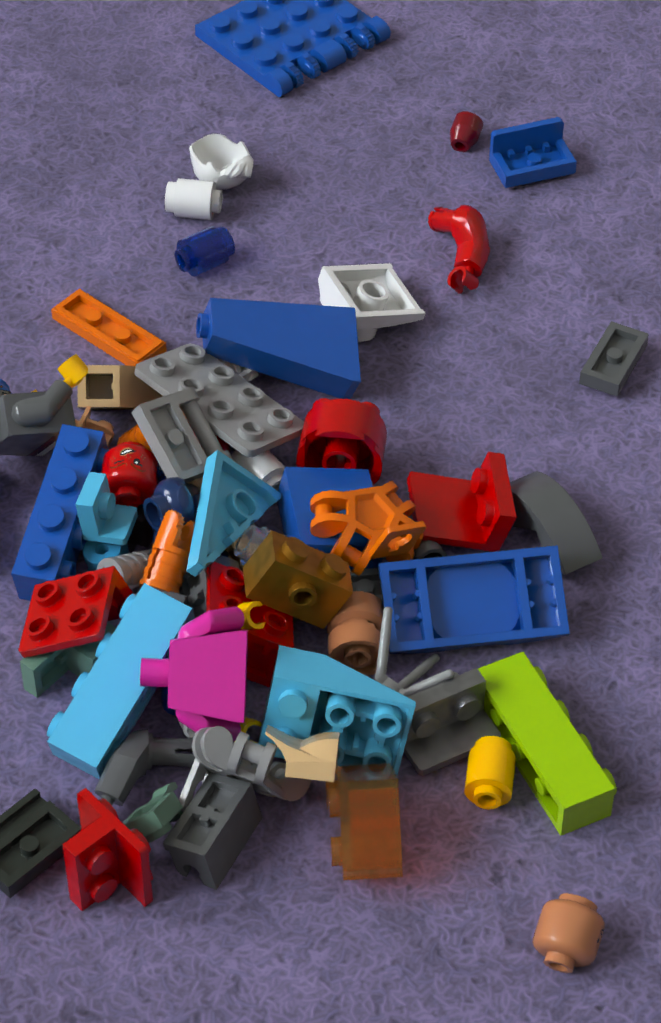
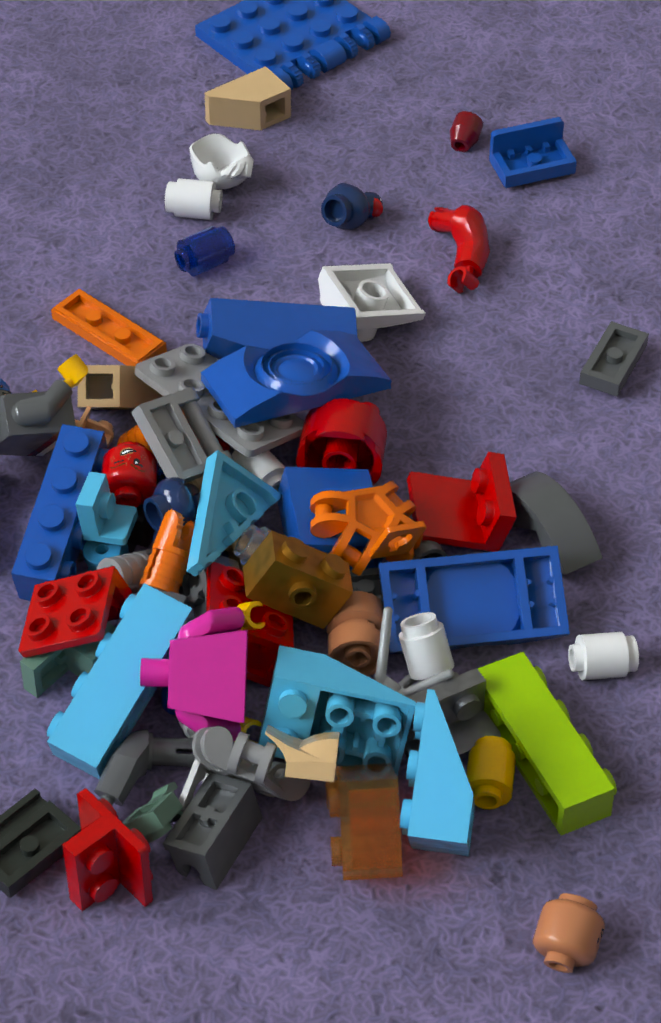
none -> blue slope [201,330,392,428]
none -> tan slope [204,66,291,130]
none -> dark blue animal [321,183,383,230]
none -> white brick [399,612,454,681]
none -> medium azure slope [400,689,475,856]
none -> white brick [568,632,639,680]

